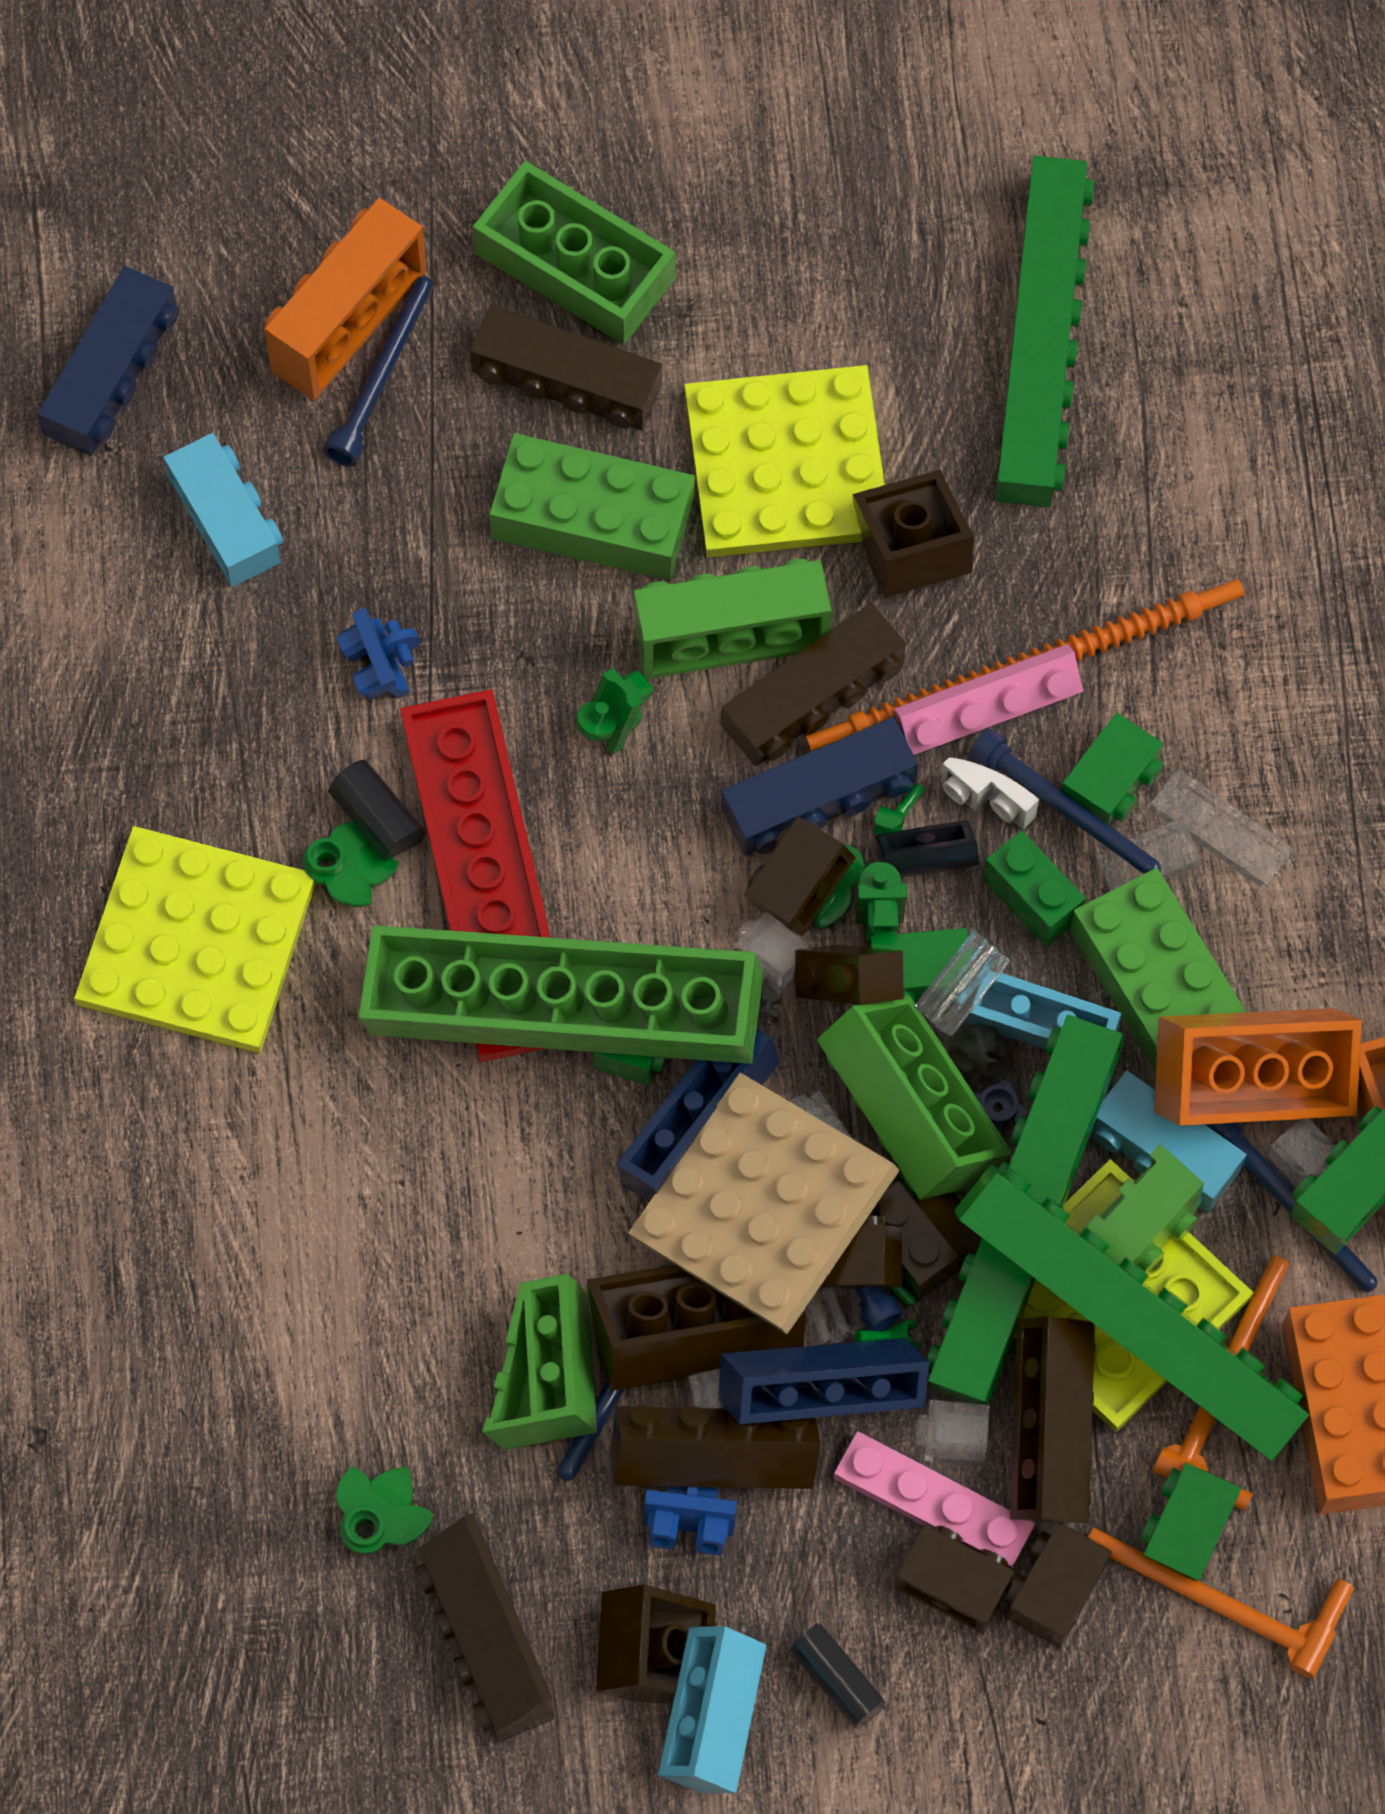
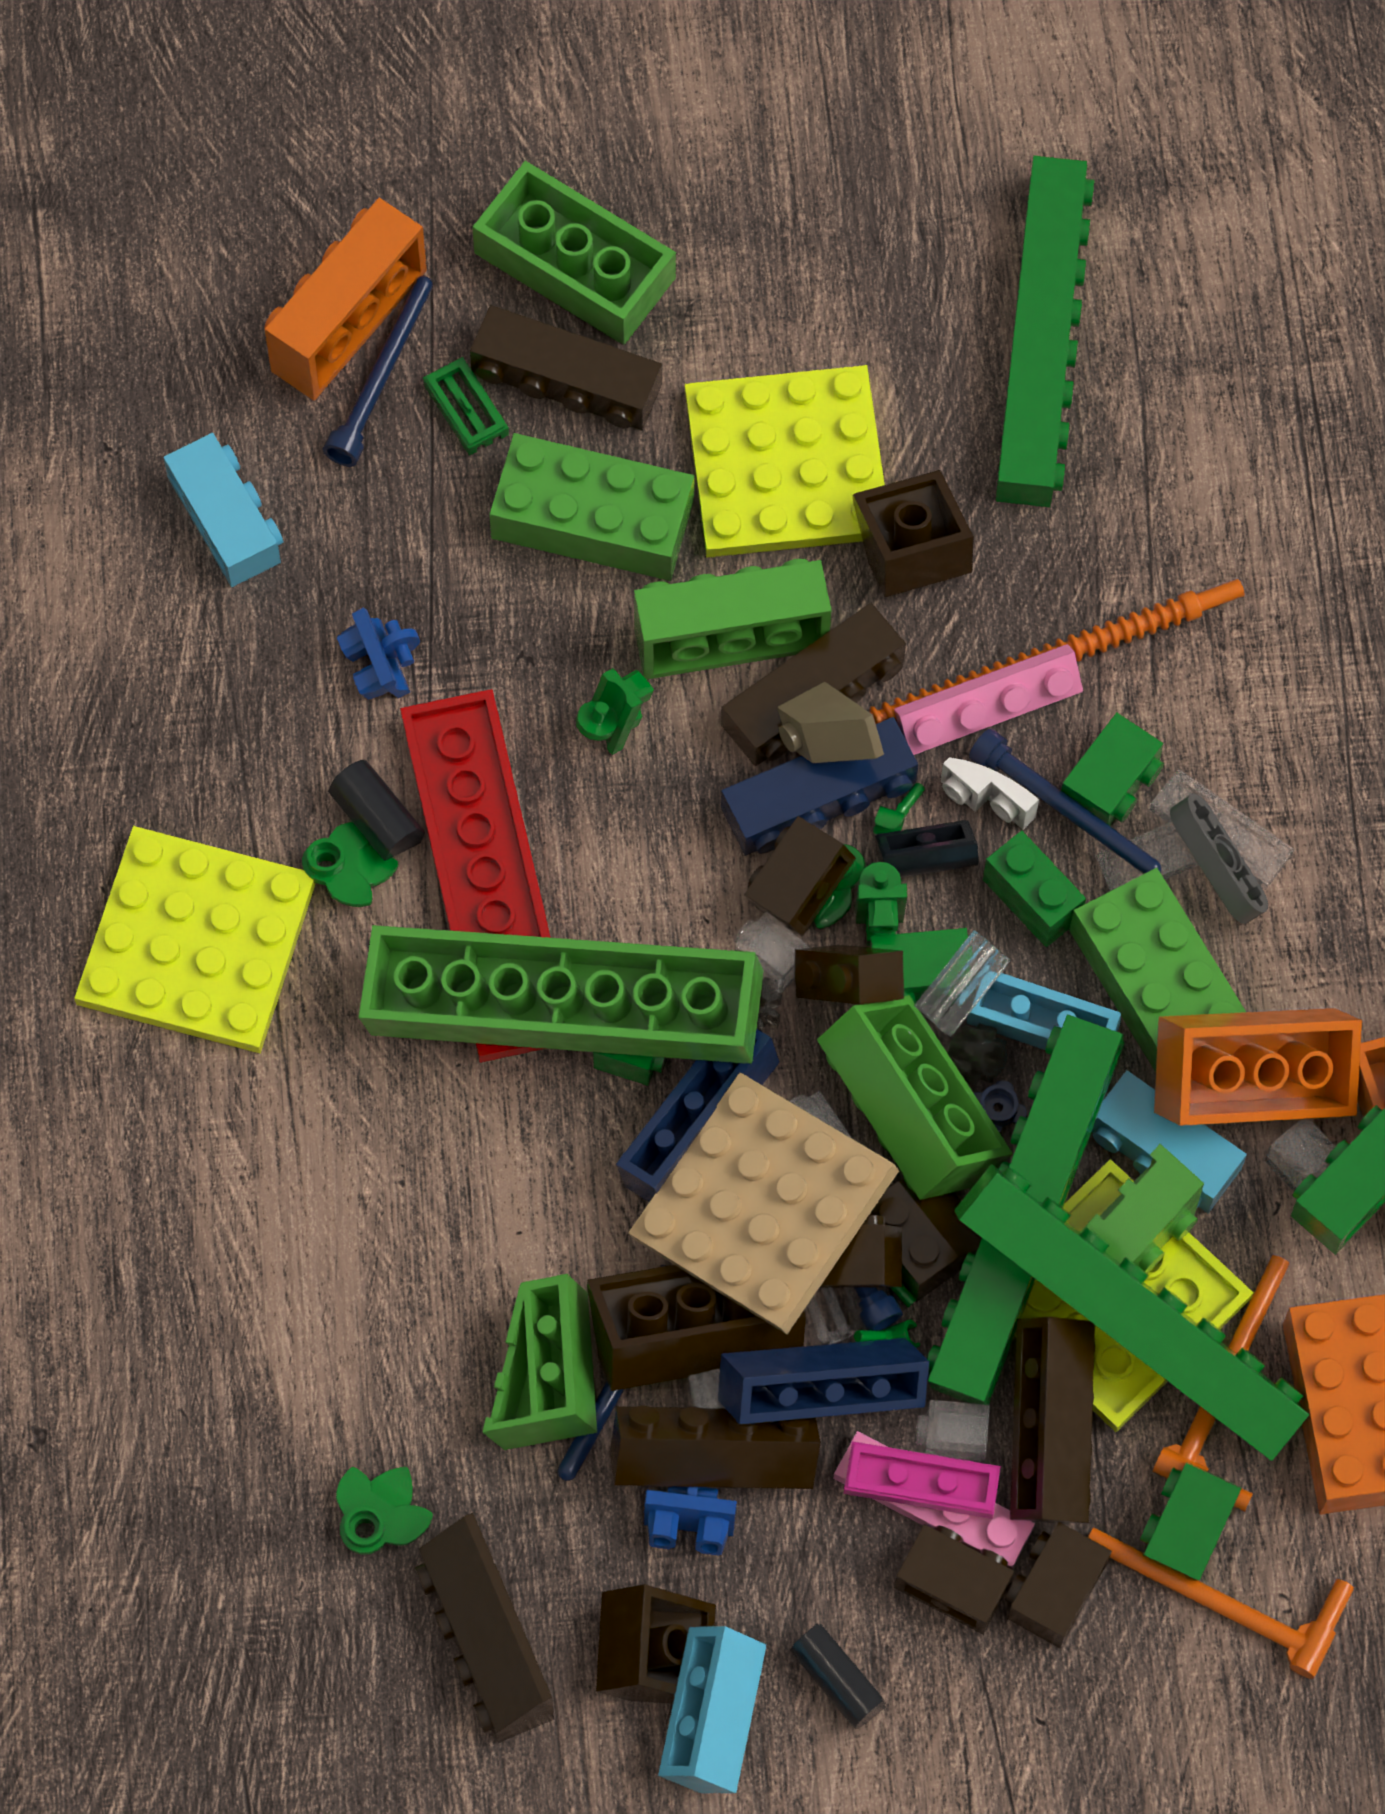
dark blue brick [37,266,179,456] -> none
dark blue piece [1205,1122,1378,1292] -> none
none -> green tile [423,357,509,456]
none -> dark tan slope [777,682,884,763]
none -> dark pink tile [844,1441,1001,1519]
none -> dark grey beam [1170,794,1268,924]

